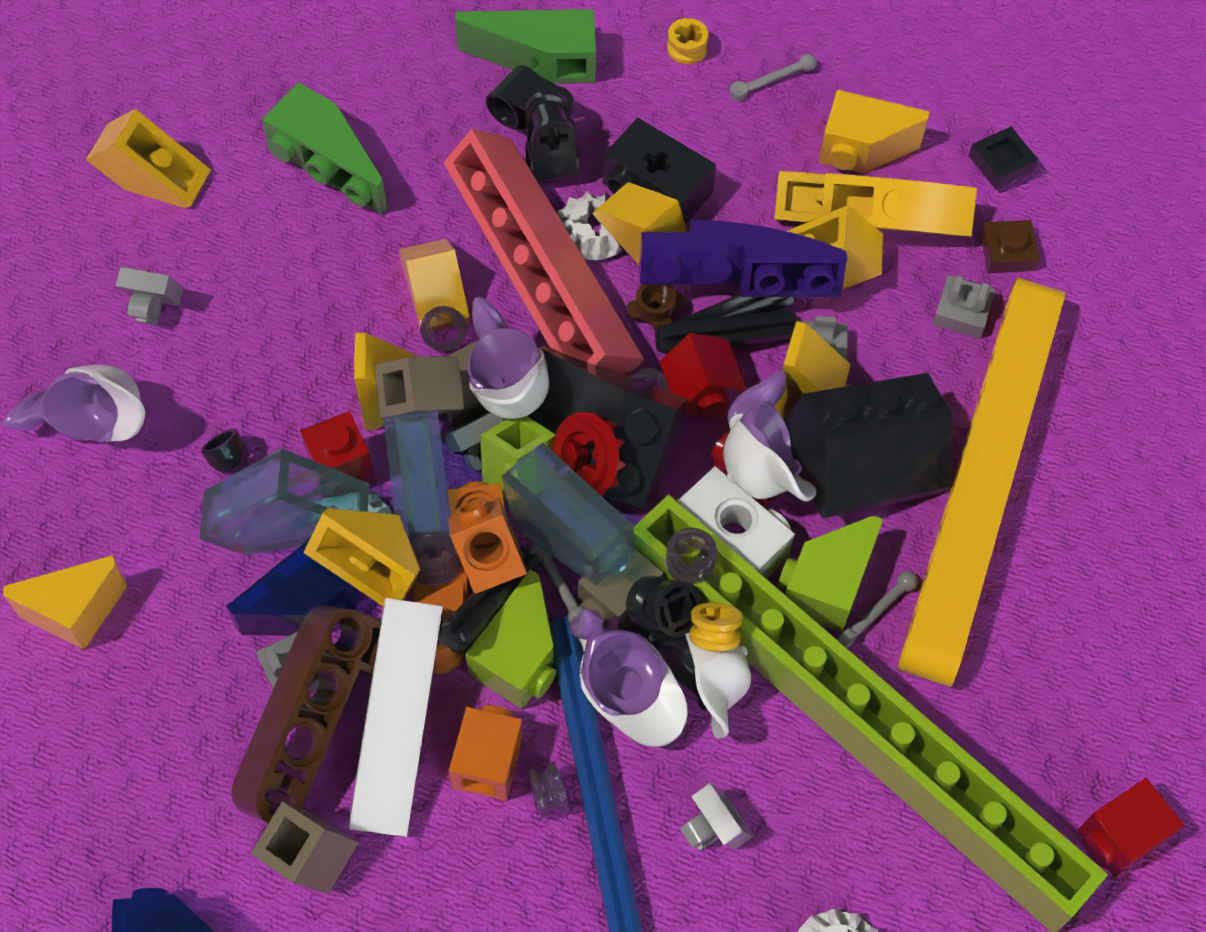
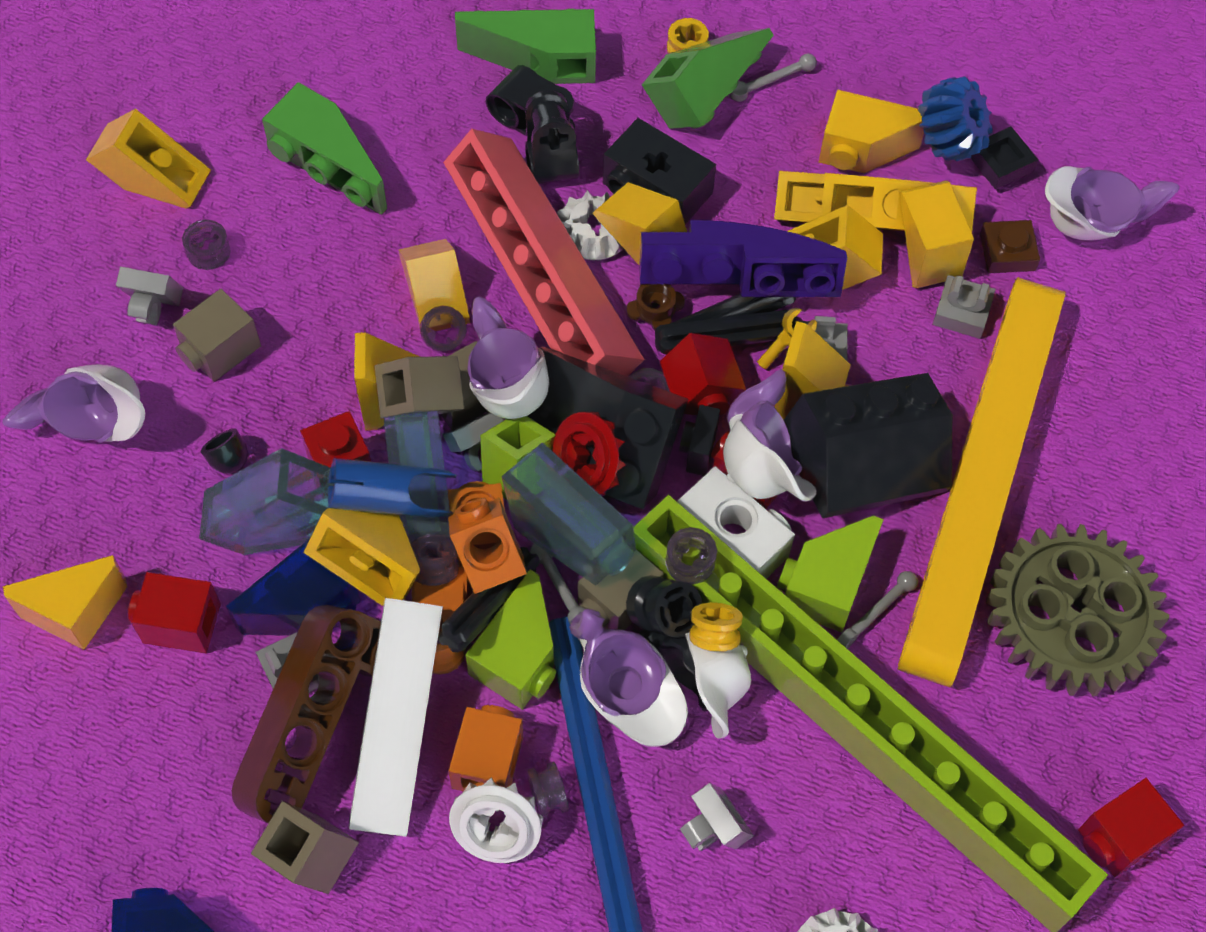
none -> red brick [128,572,221,654]
none -> dark tan brick [173,289,261,382]
none -> clear purple bush [182,220,231,270]
none -> blue piece [328,458,457,518]
none -> white gear [449,777,543,863]
none -> bright green slope [642,28,774,129]
none -> black plate [679,404,720,476]
none -> yellow hand [757,308,817,370]
none -> yellow slope [899,181,974,288]
none -> blue gear [918,76,993,162]
none -> olive gear [986,524,1169,696]
none -> medium lavender hair [1045,166,1180,240]

